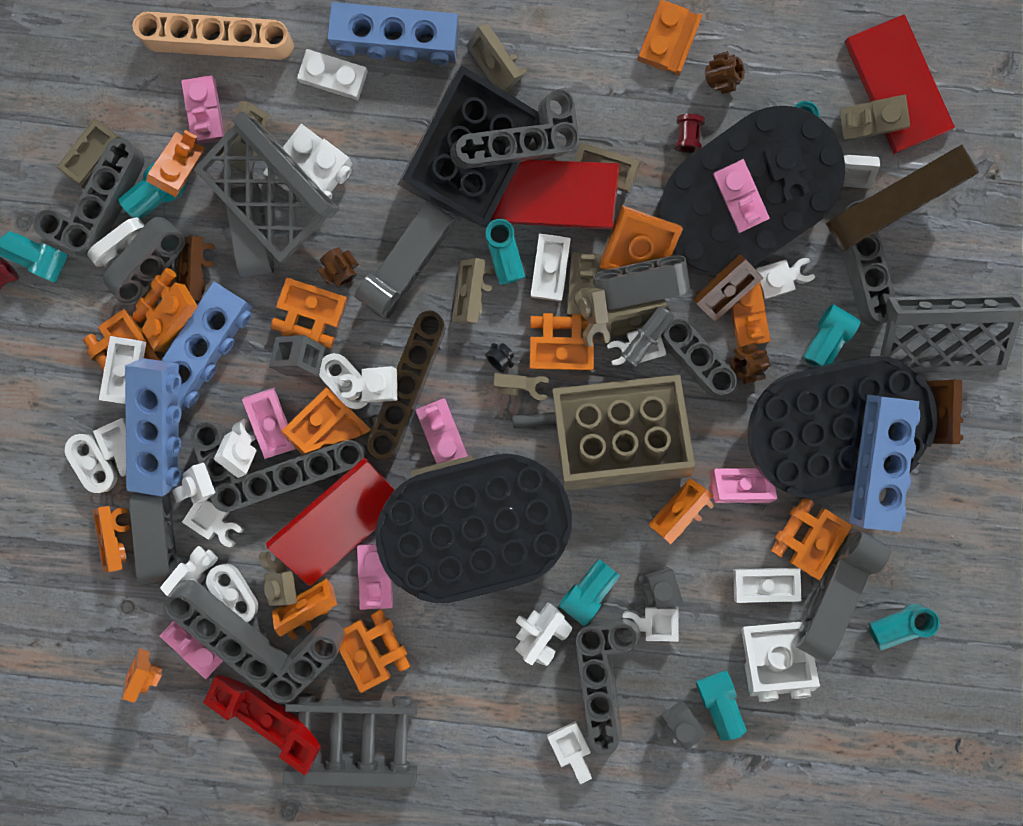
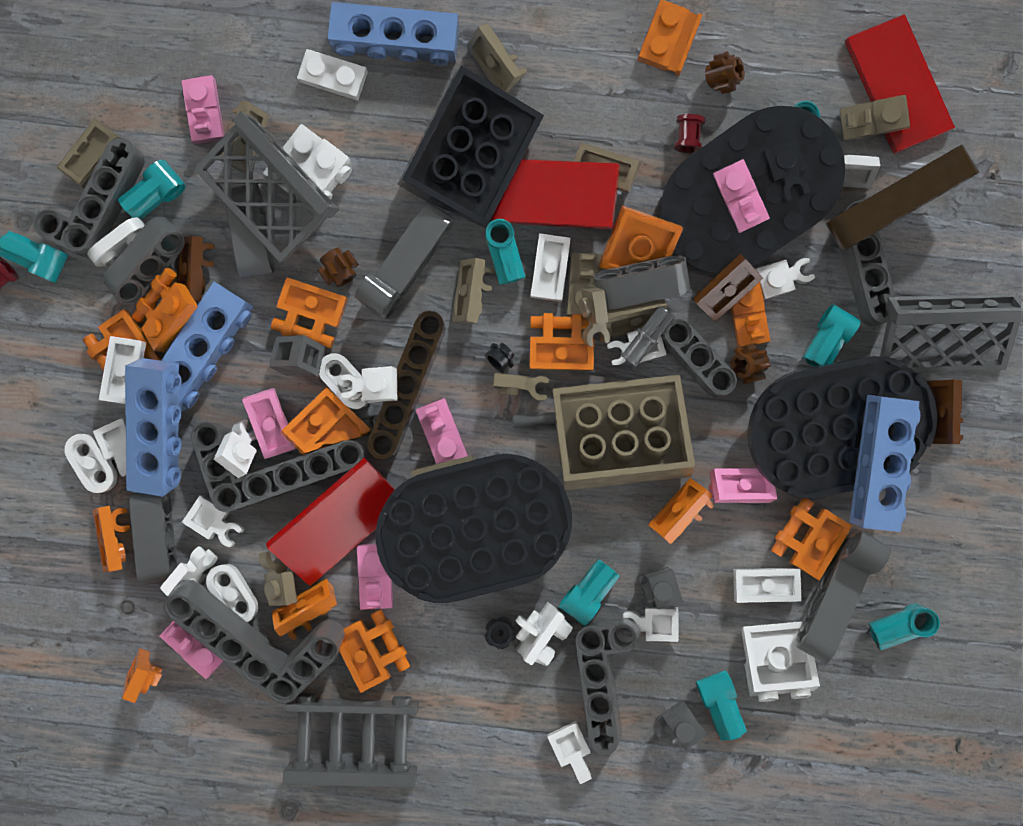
light nougat beam [132,12,294,60] -> none
orange plate [146,130,205,197] -> none
white plate [172,463,215,504] -> none
red slope [203,675,321,776] -> none
dark grey beam [450,89,579,169] -> none
none -> black plate [485,617,516,649]

